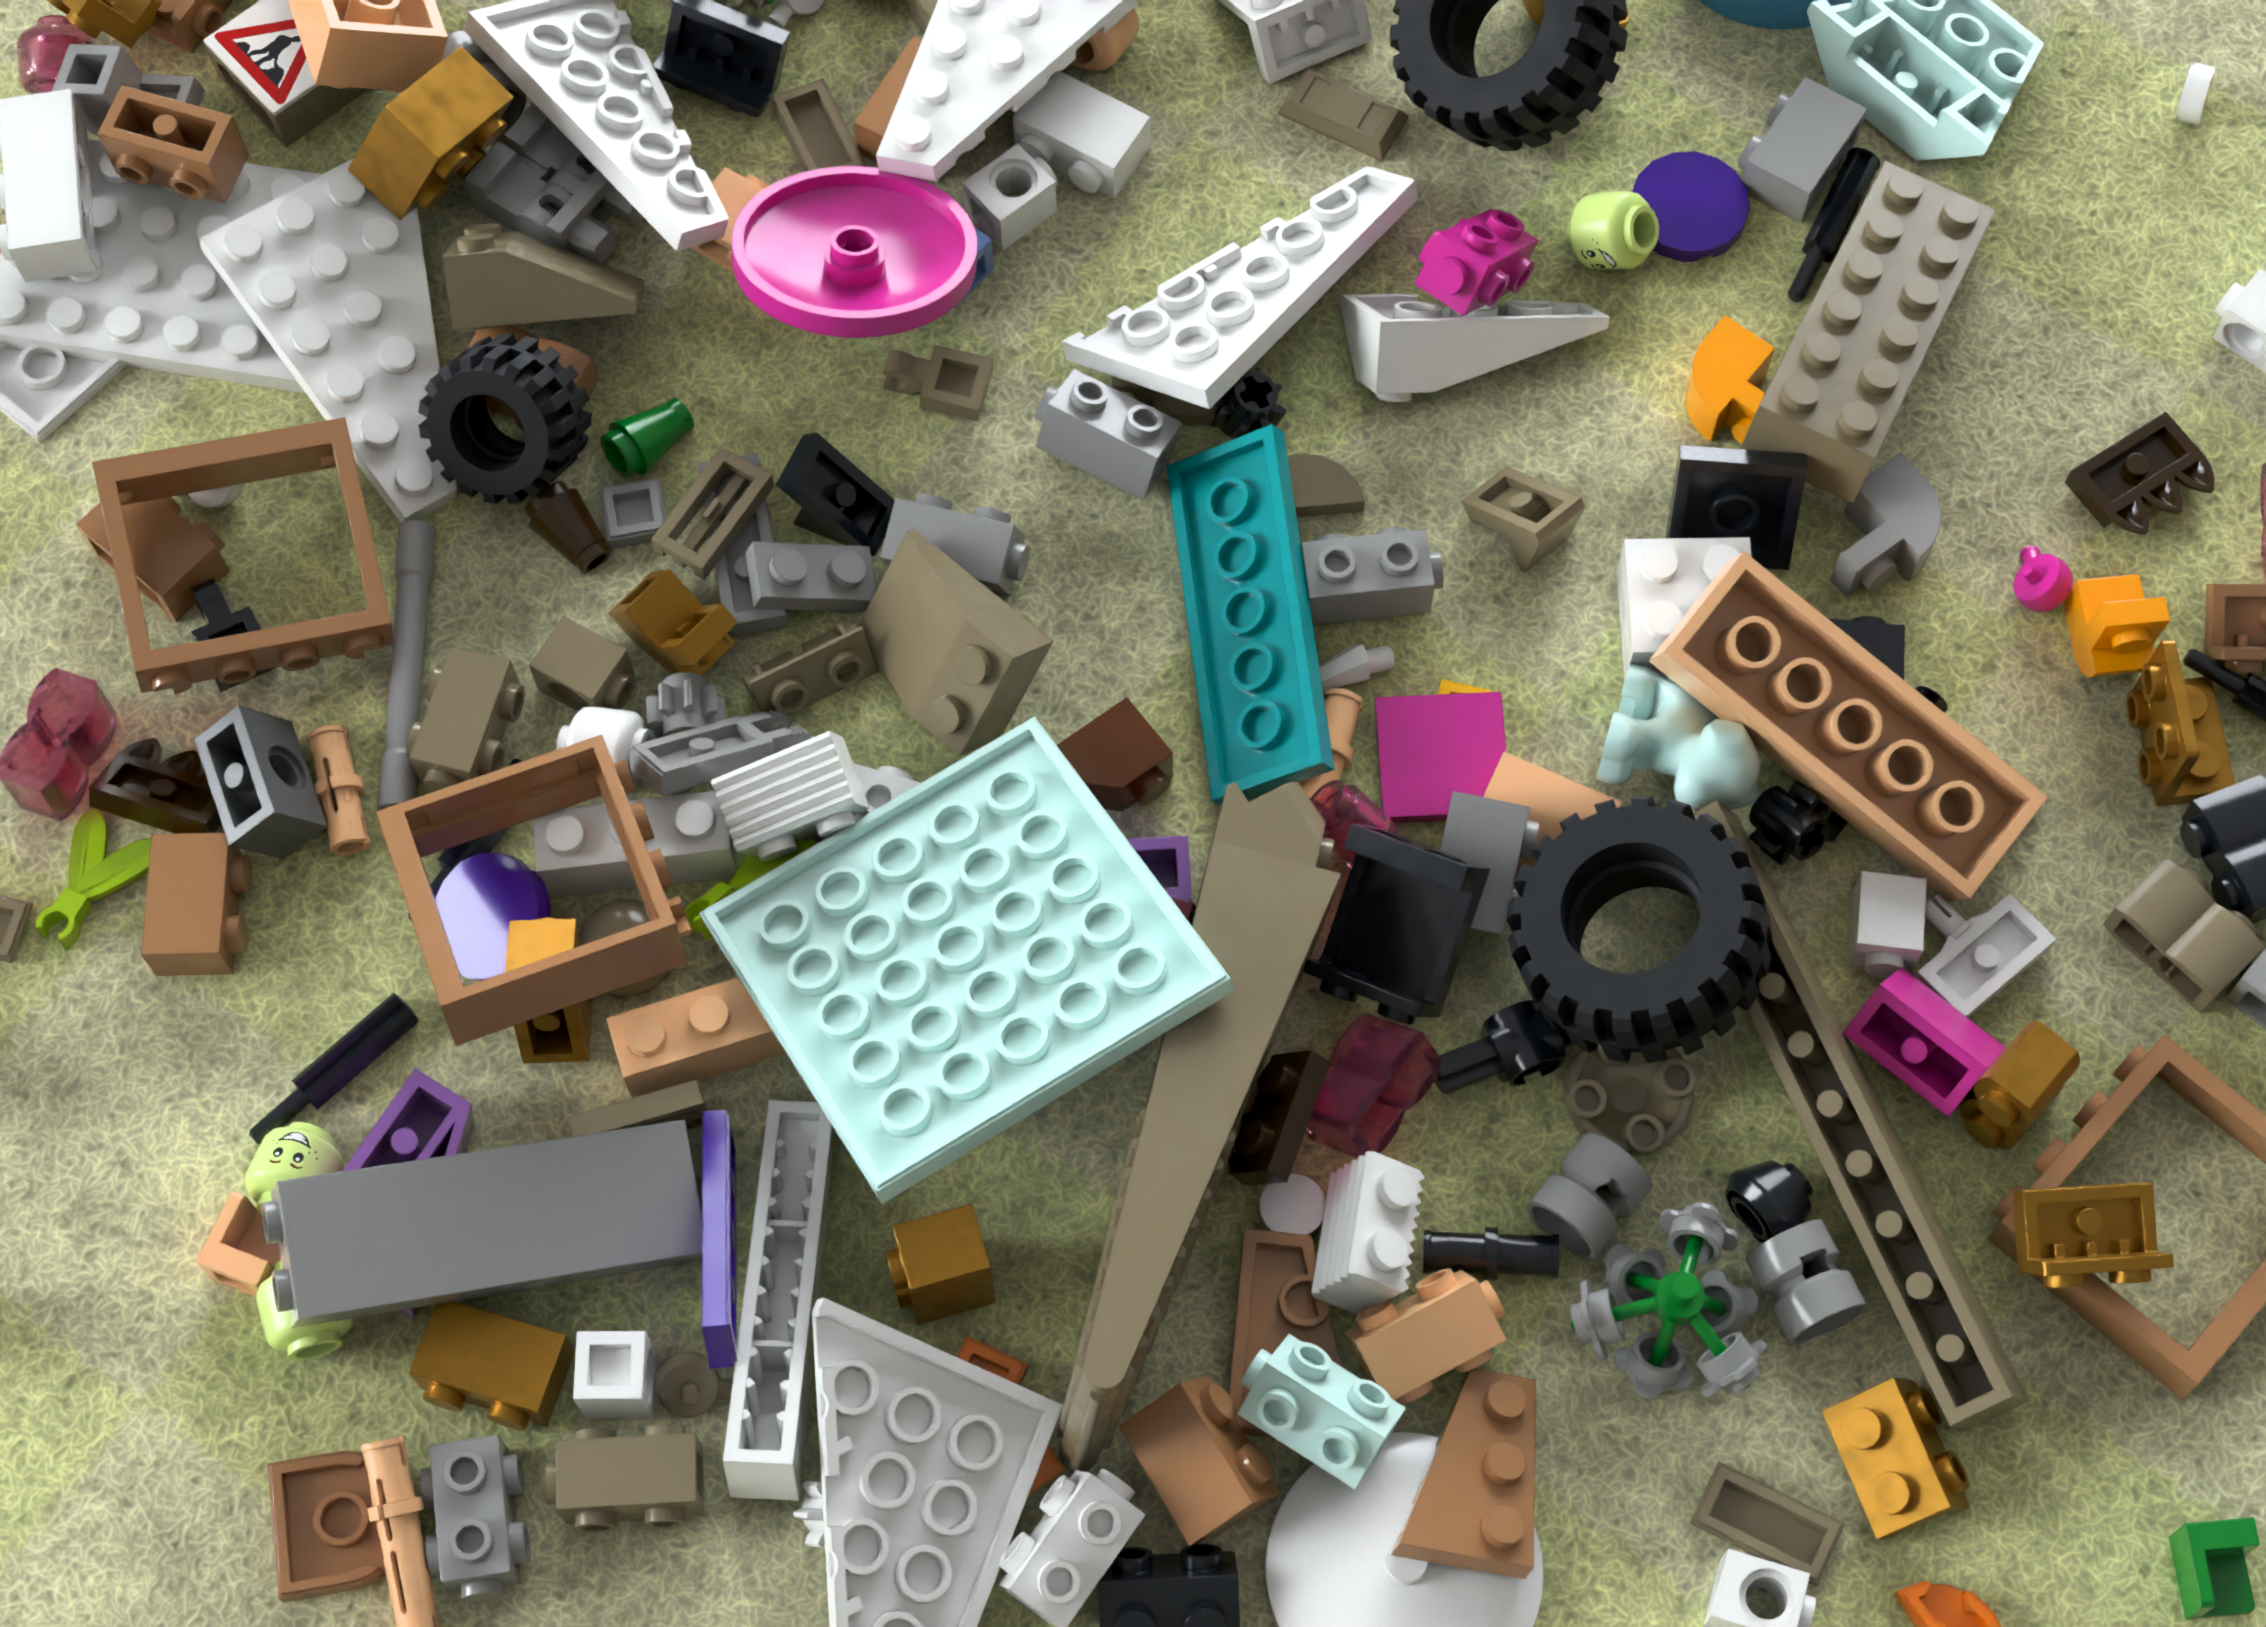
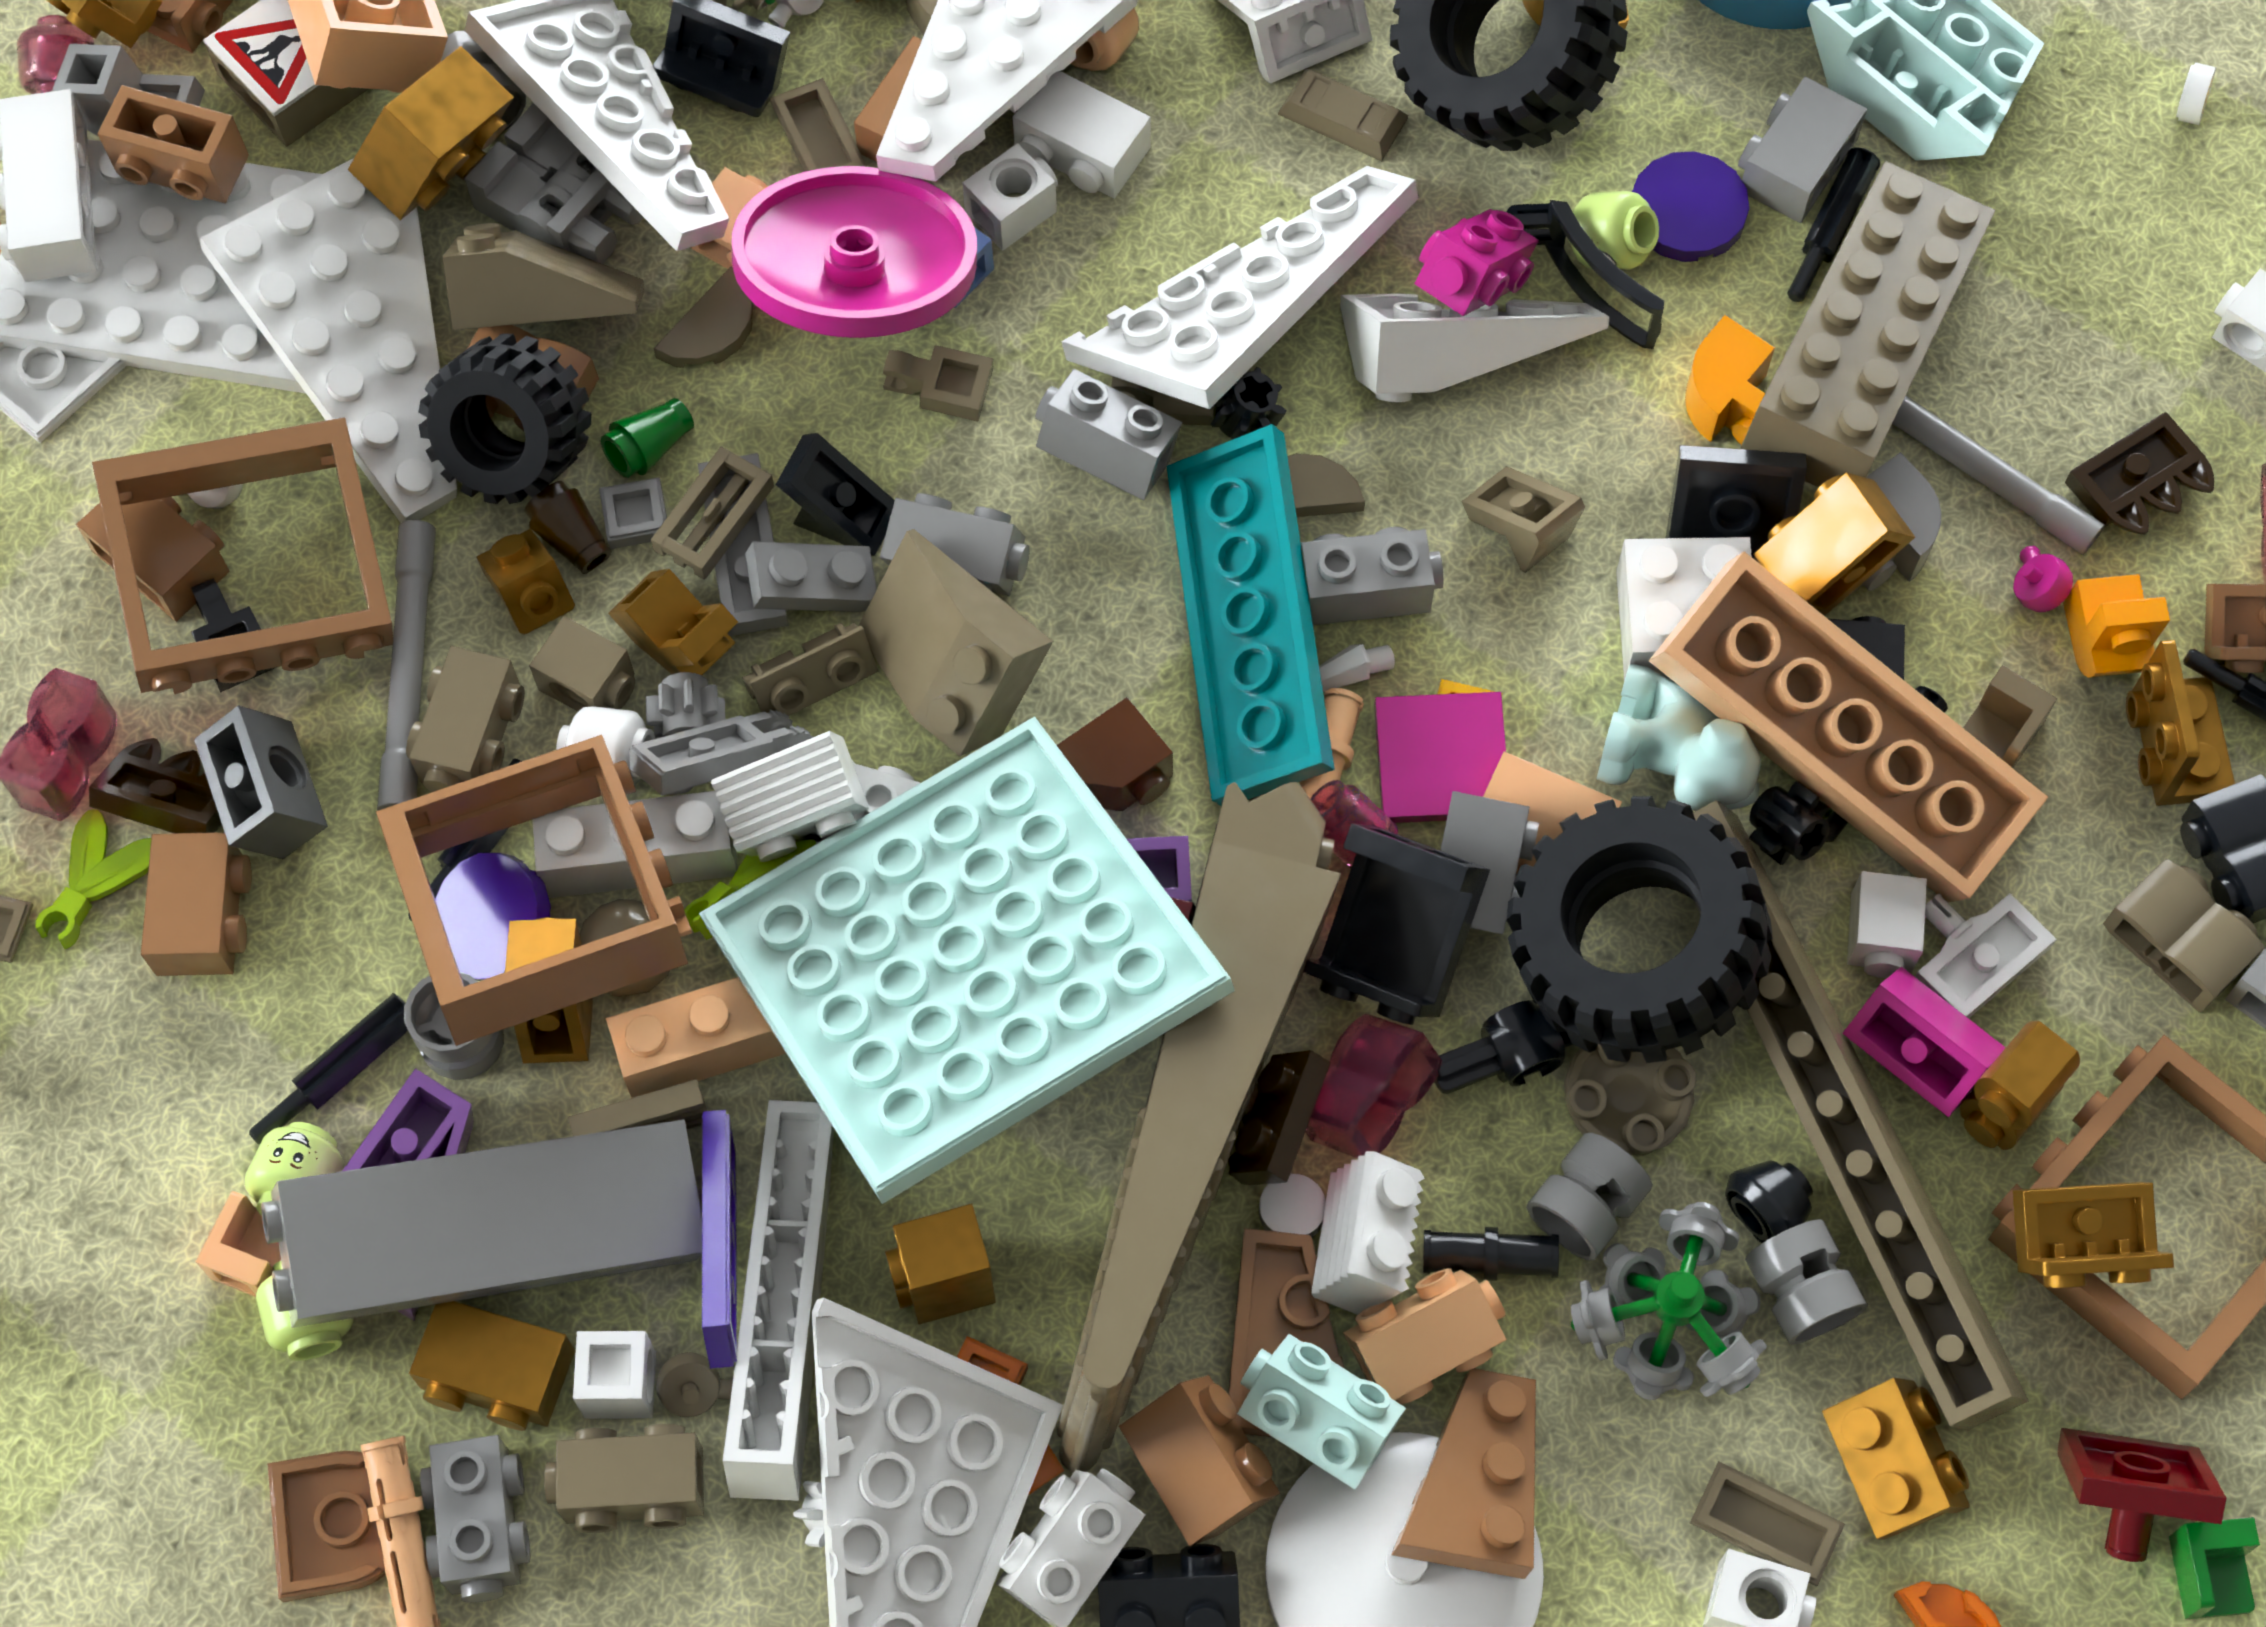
light nougat pin [307,724,371,856] -> none
none -> light grey wheel [404,972,504,1080]
none -> pearl gold bracket [476,529,575,634]
none -> dark tan tile [653,266,753,368]
none -> black sword [1507,200,1664,349]
none -> brick [1753,472,1916,616]
none -> light grey piece [1892,396,2105,555]
none -> dark tan panel [1963,665,2057,768]
none -> dark red tile [2058,1428,2227,1562]

